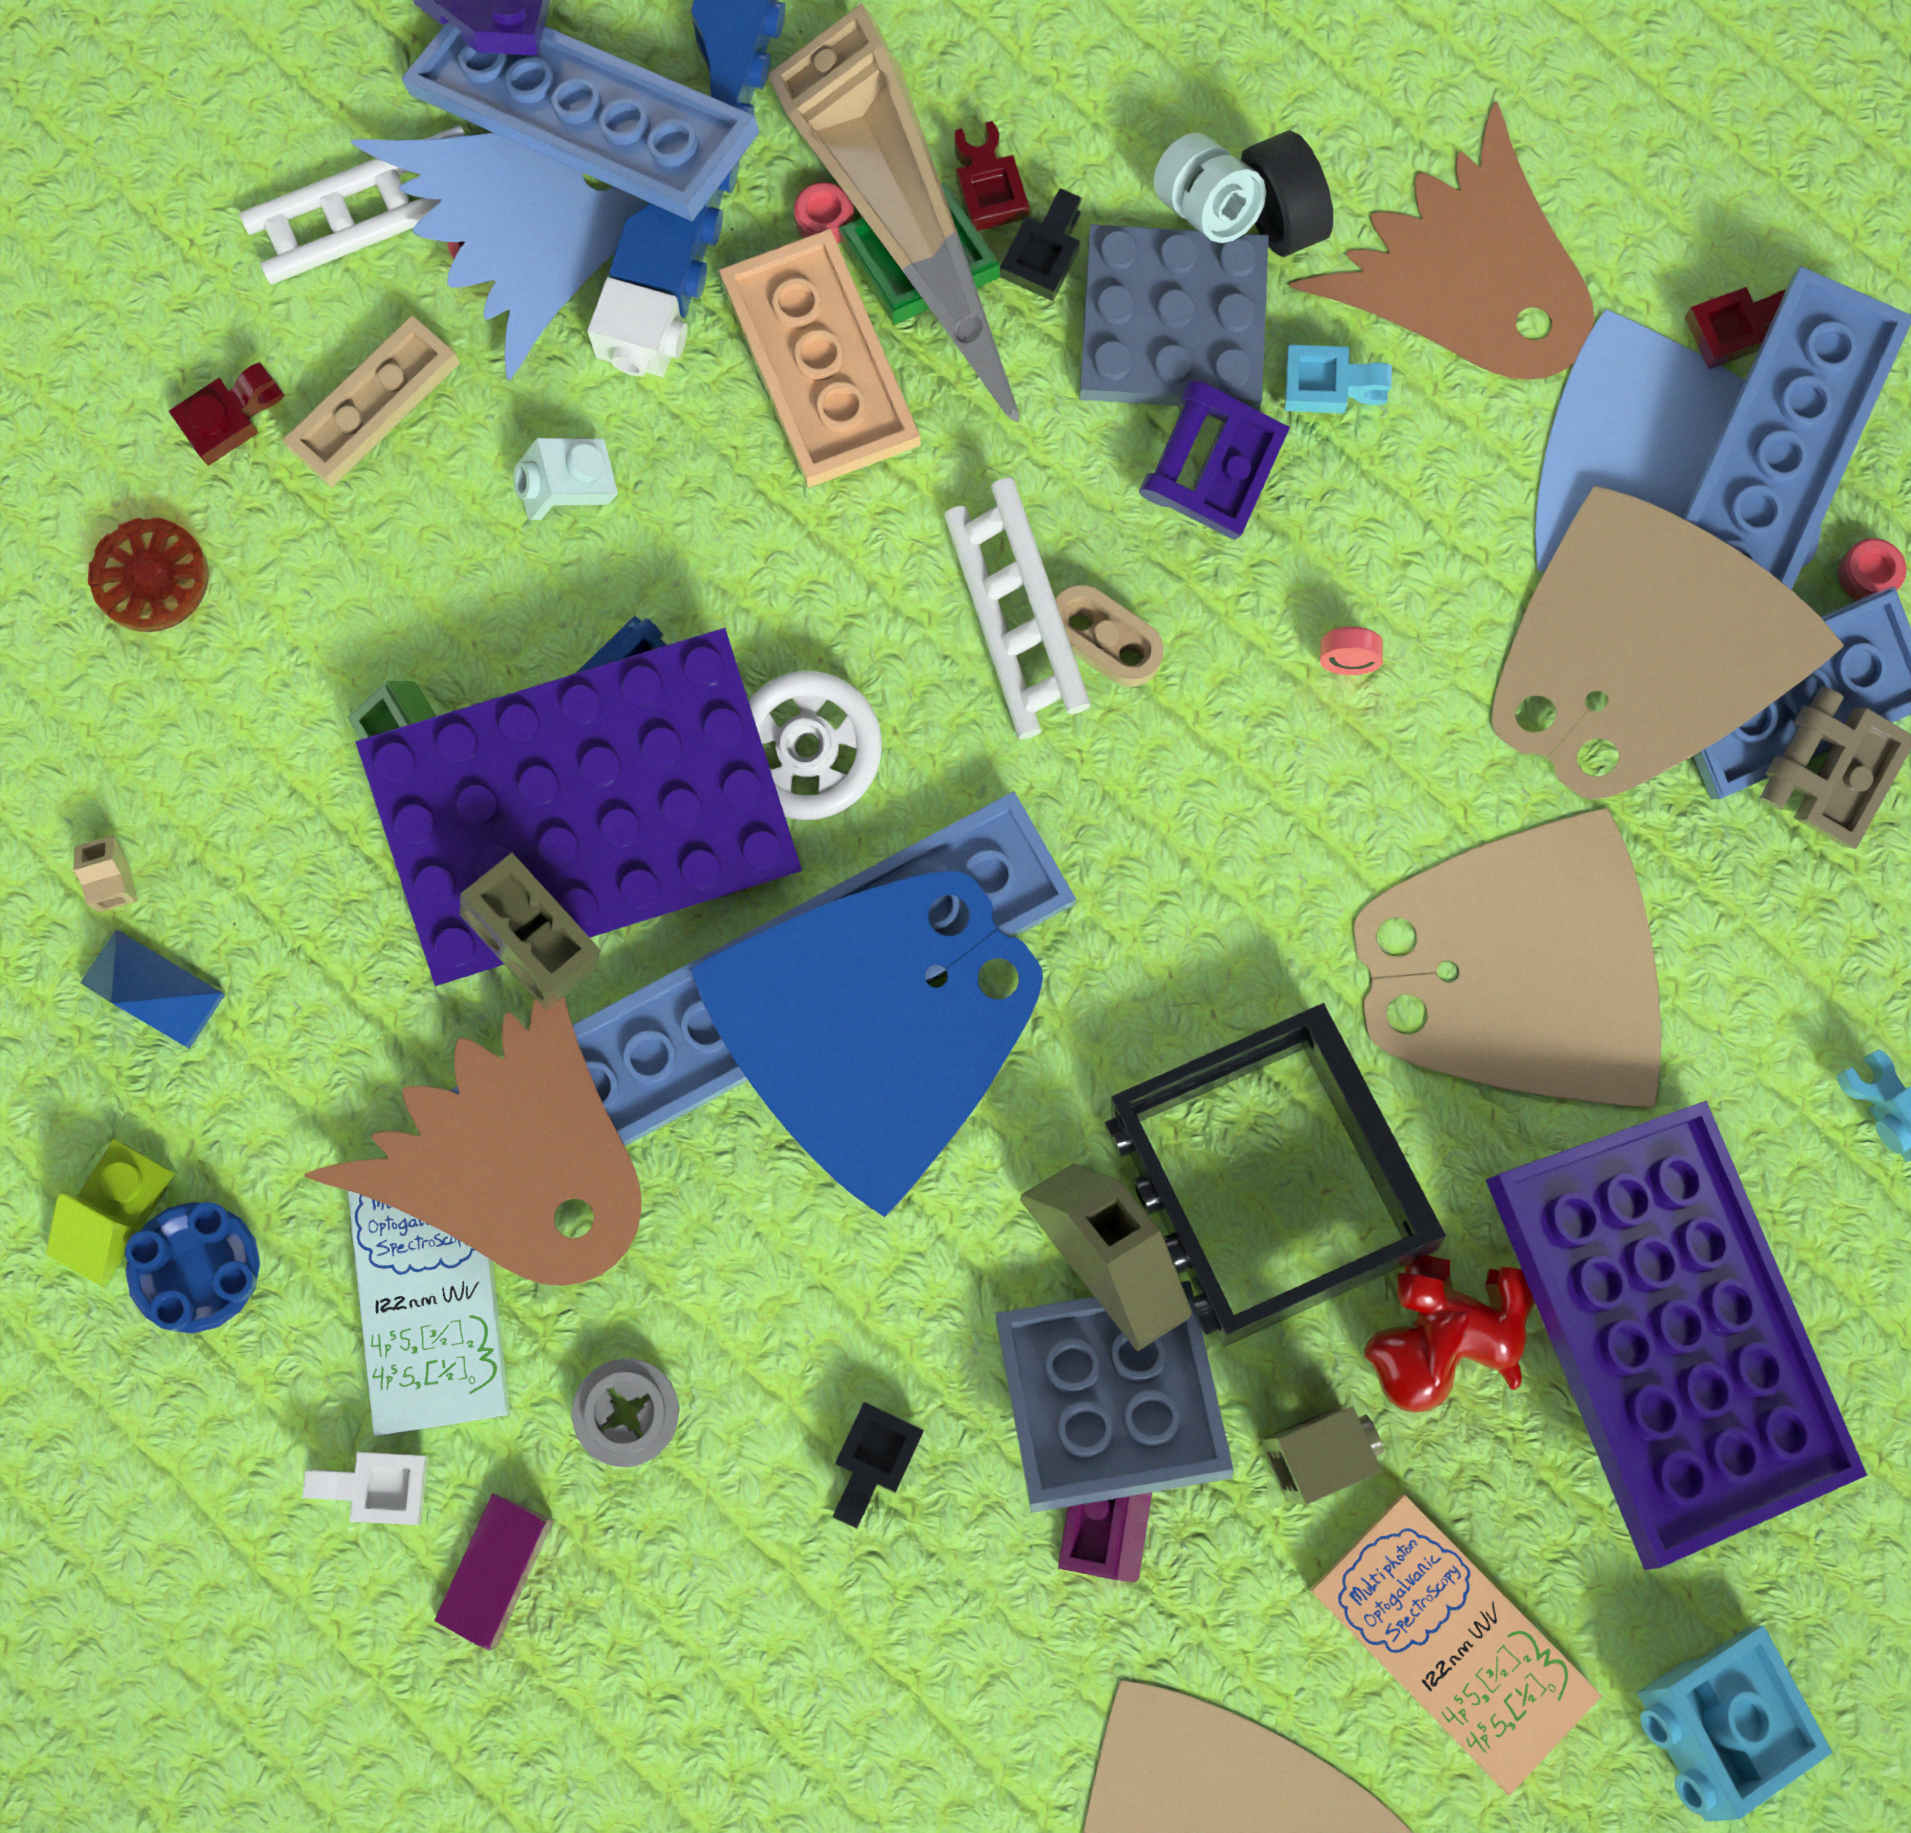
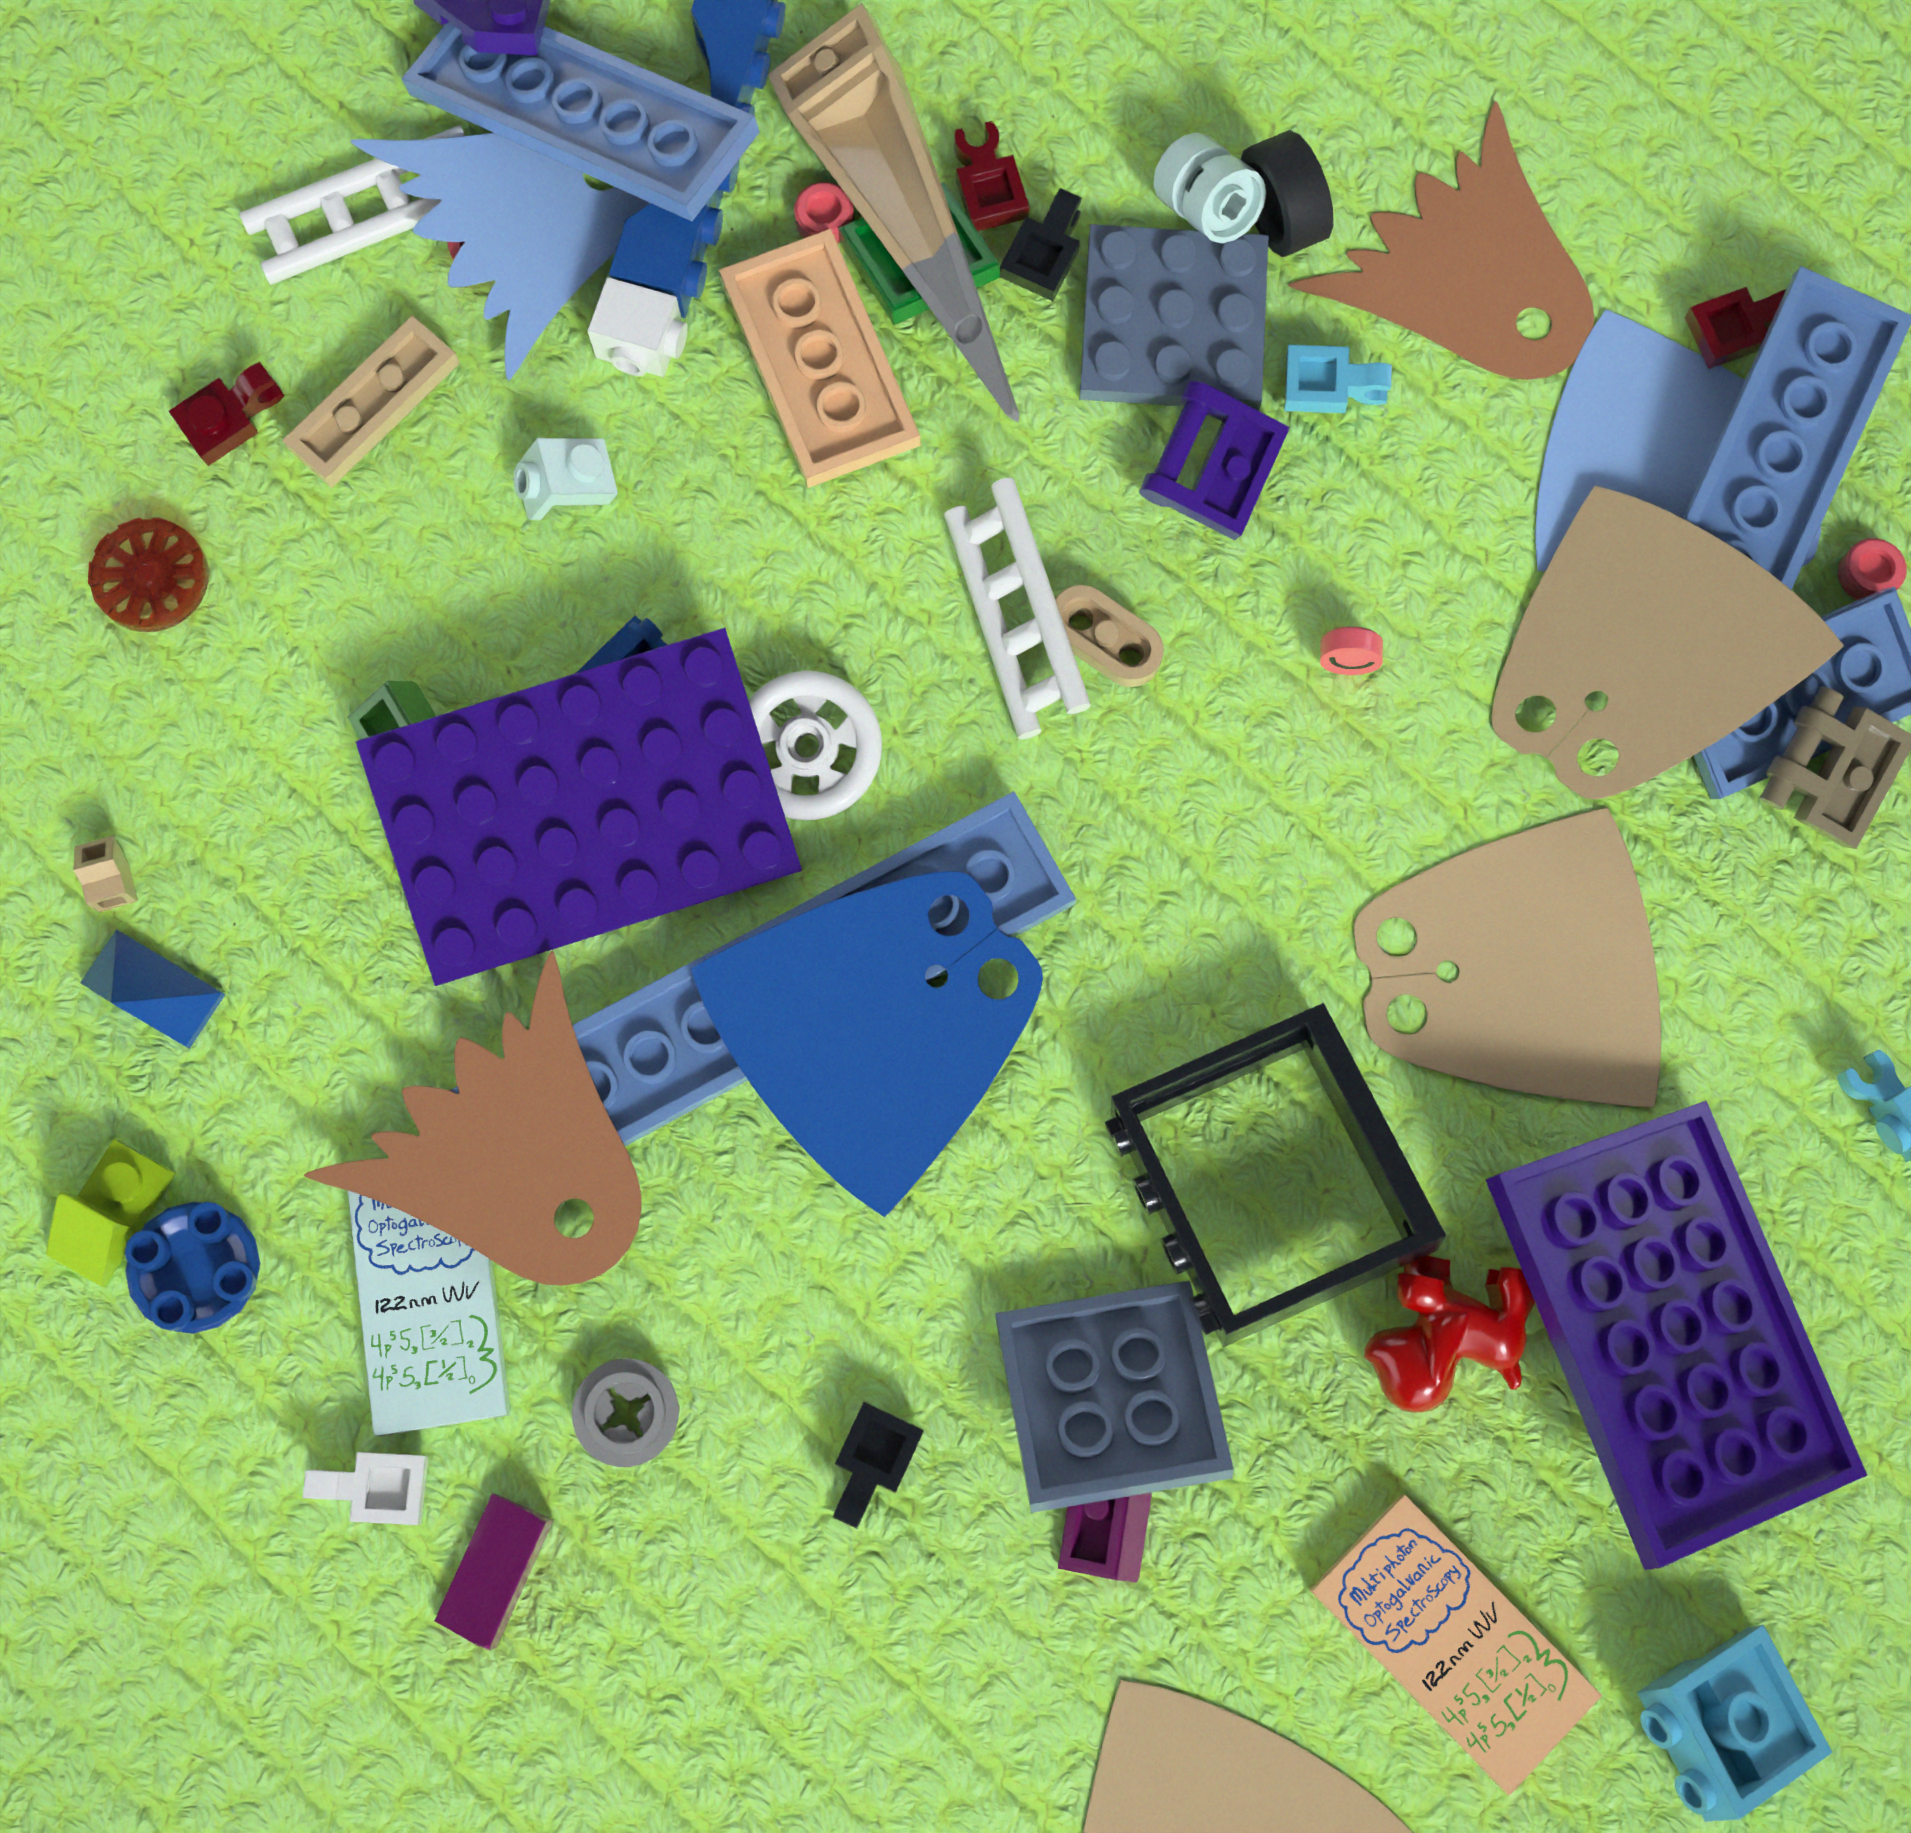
olive brick [460,853,601,1011] -> none
olive slope [1020,1163,1192,1352] -> none
olive brick [1260,1406,1384,1505] -> none

